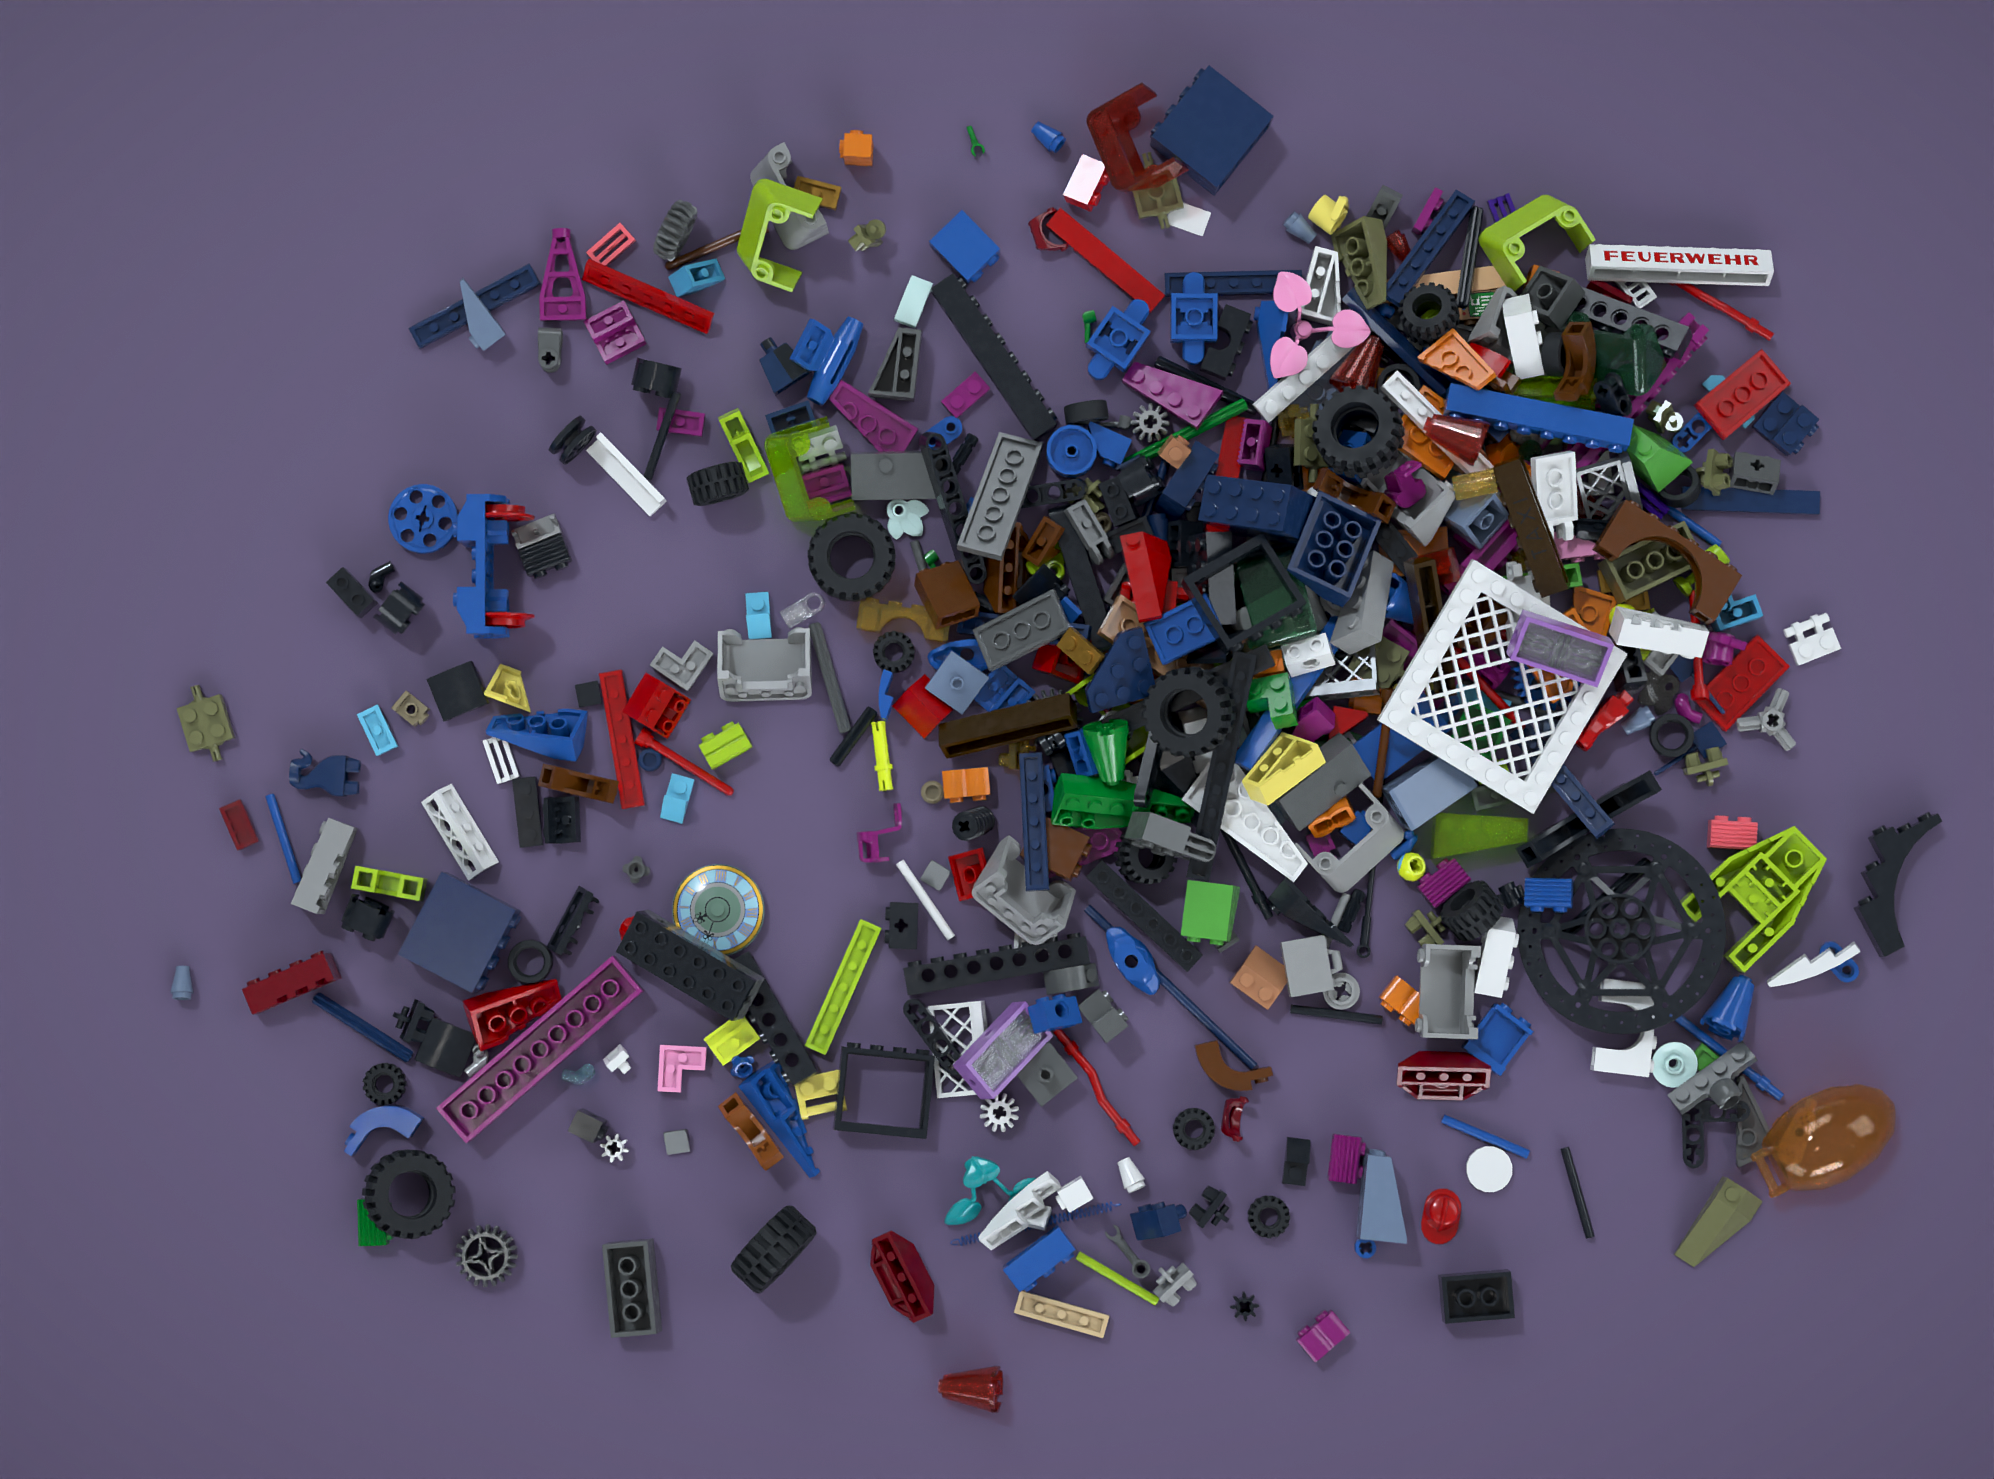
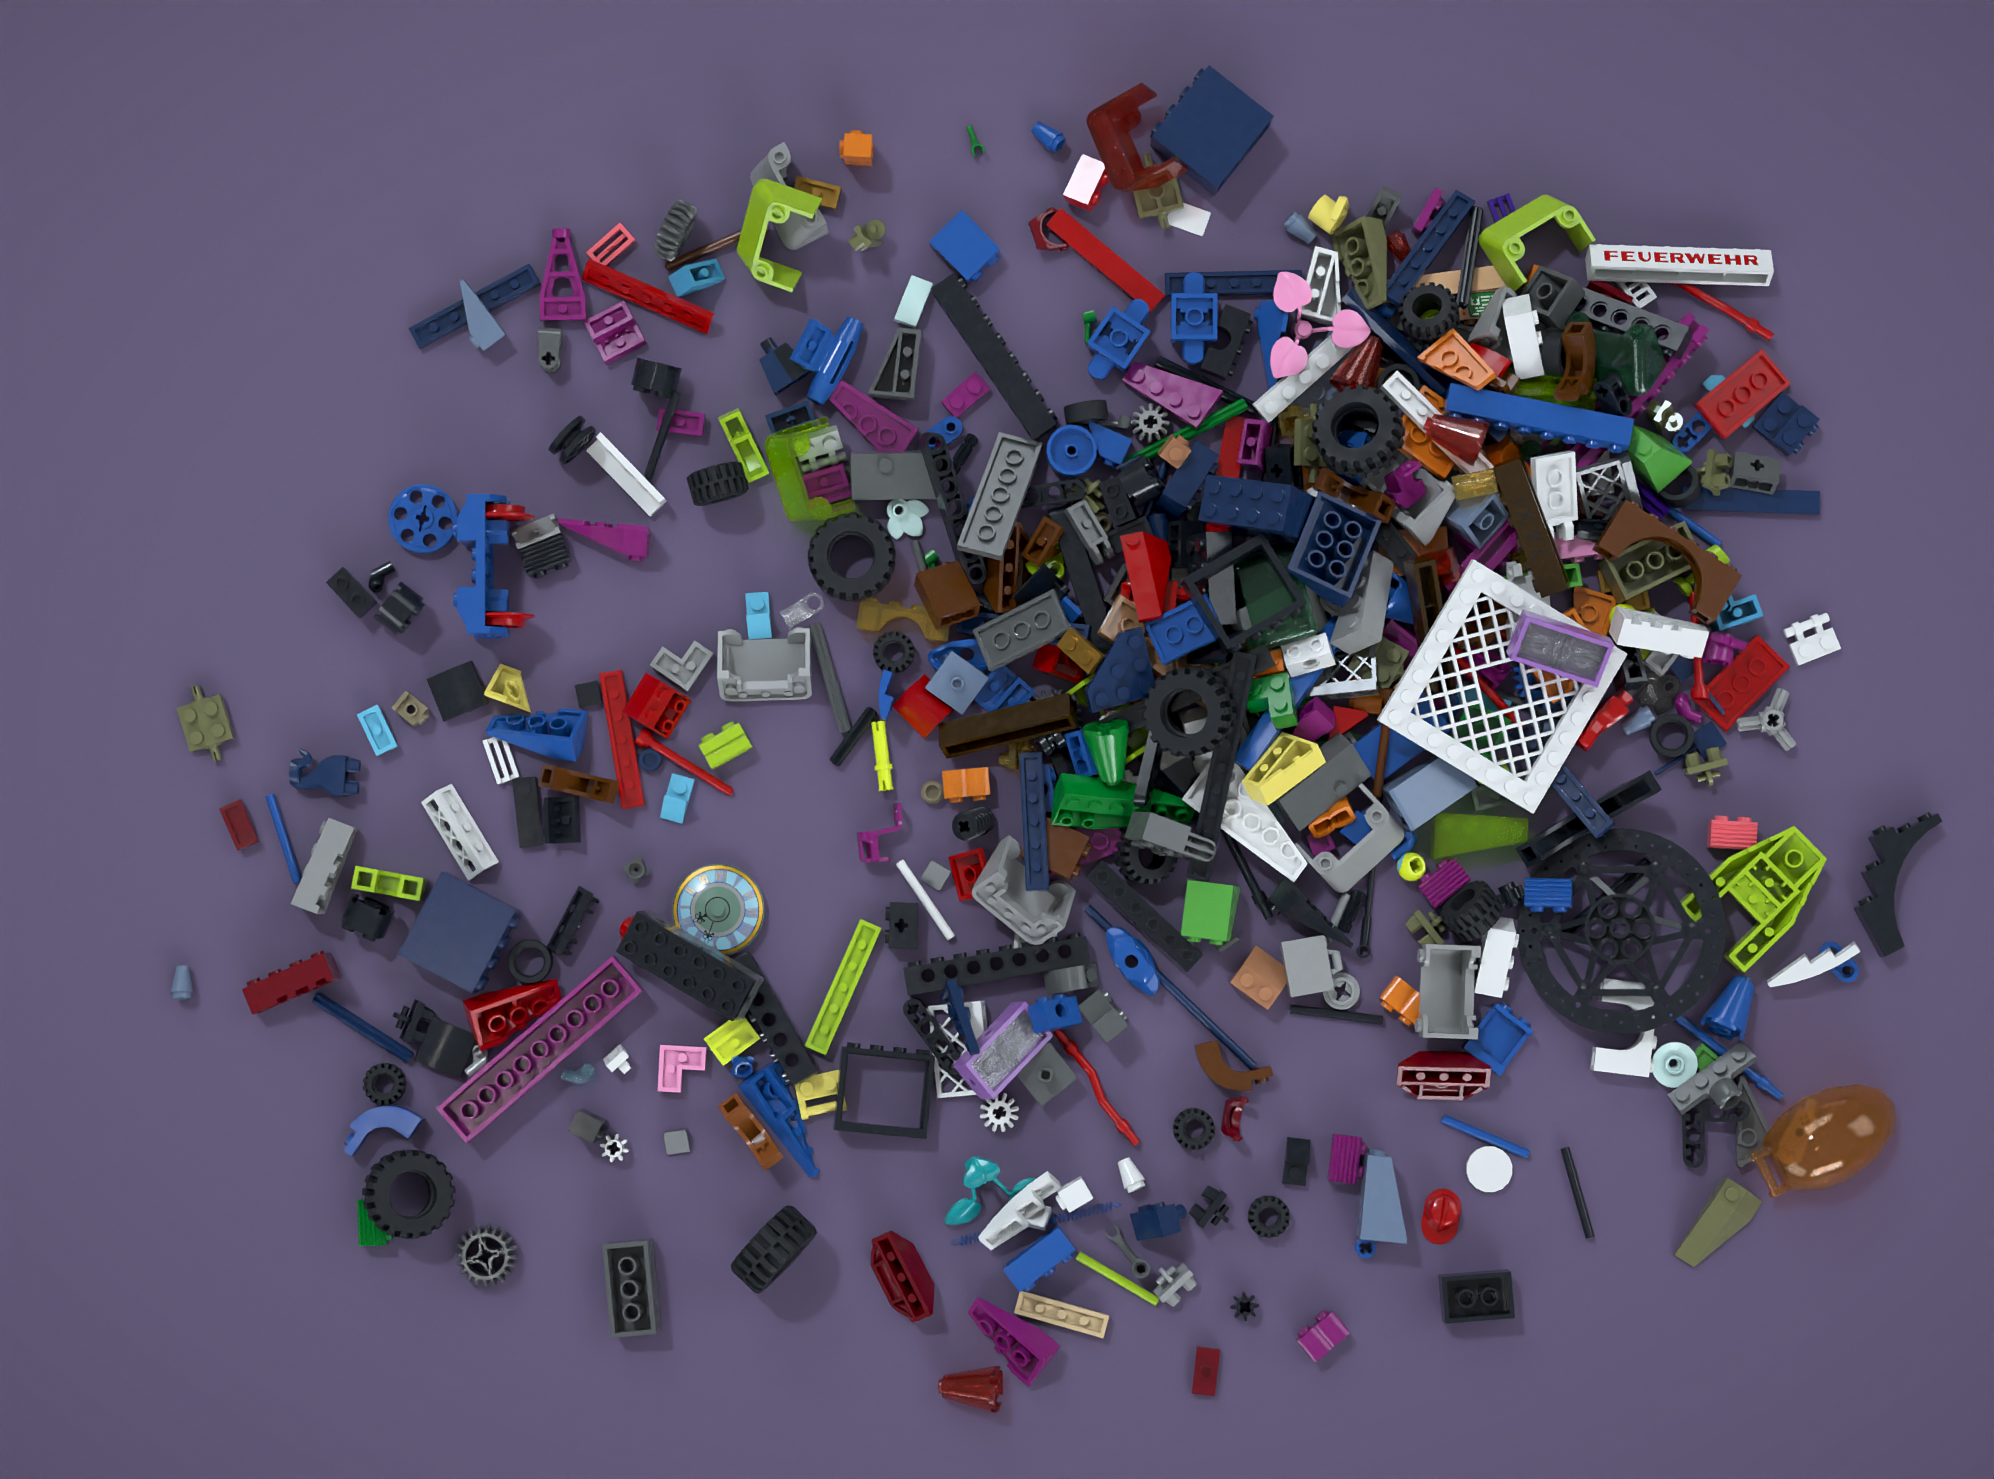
none -> magenta wedge [558,518,652,562]
none -> dark blue wing [940,979,980,1055]
none -> magenta wedge [968,1297,1060,1387]
none -> dark red plate [1191,1346,1220,1396]

